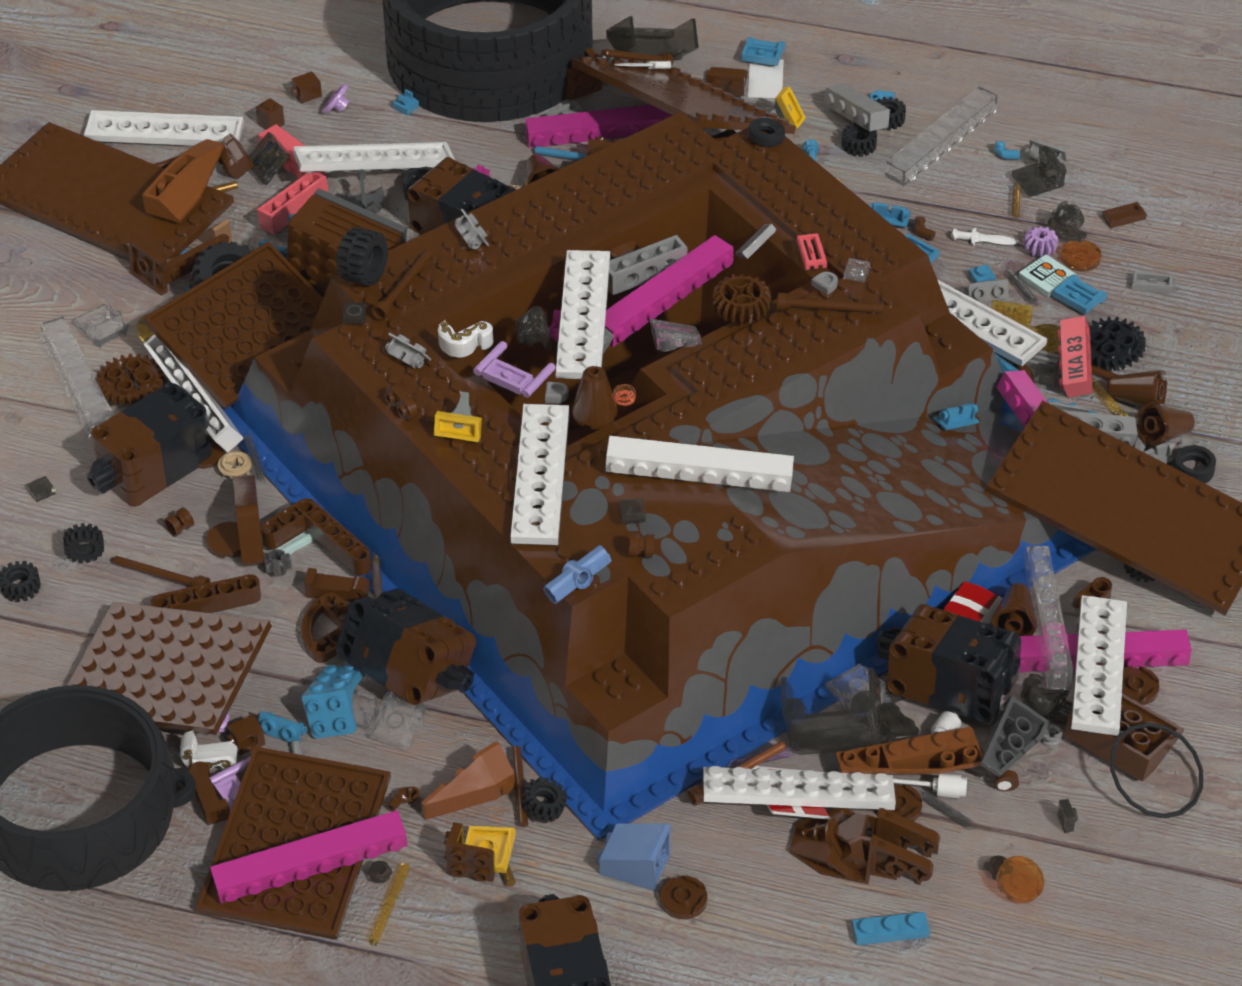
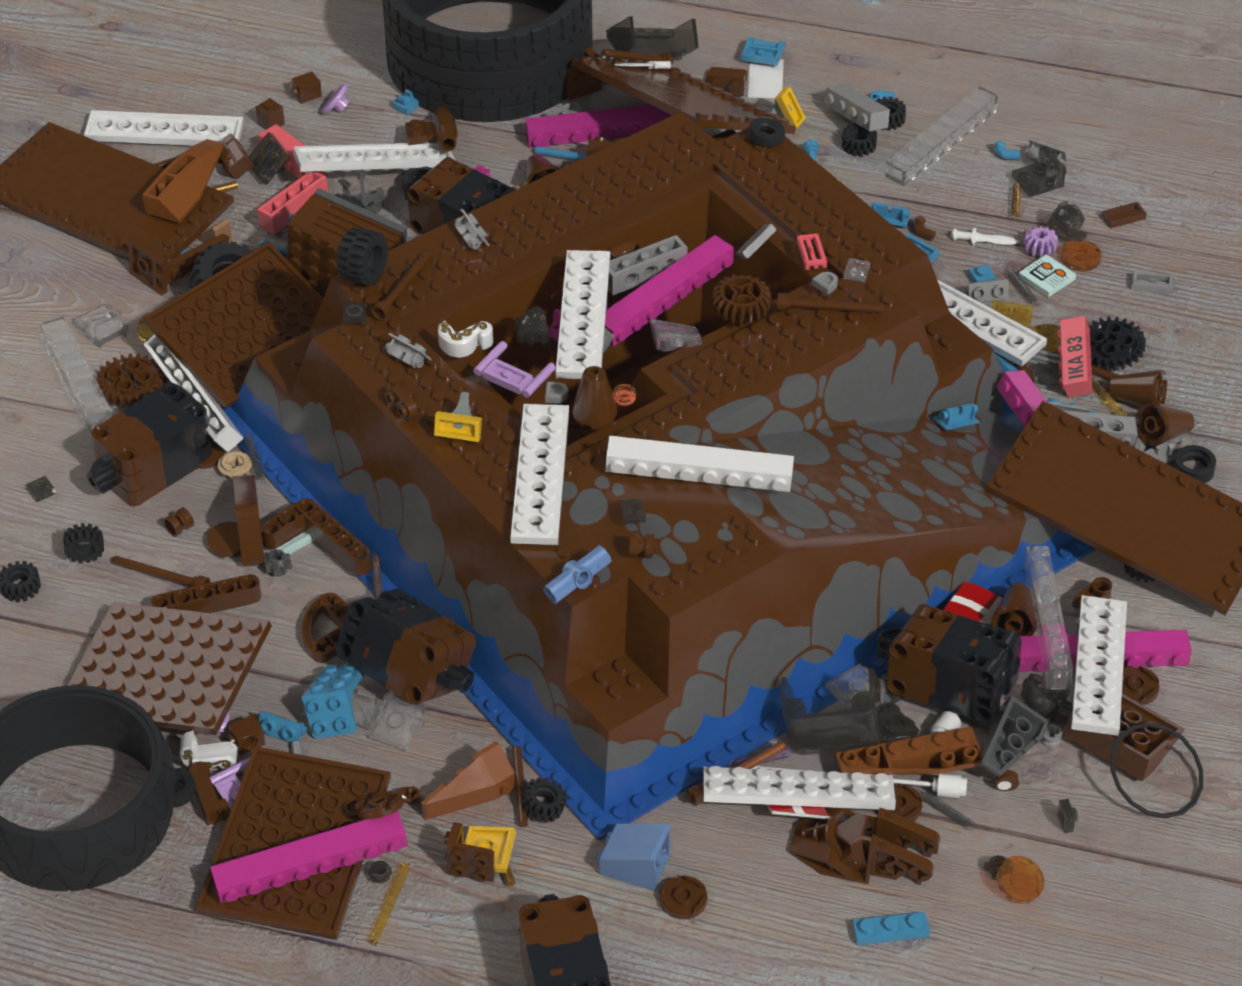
reddish brown leg [304,568,371,602] -> none
dark azure plate [1053,274,1108,315] -> none
none -> reddish brown tile [355,791,403,819]
none -> reddish brown plate [405,106,458,151]

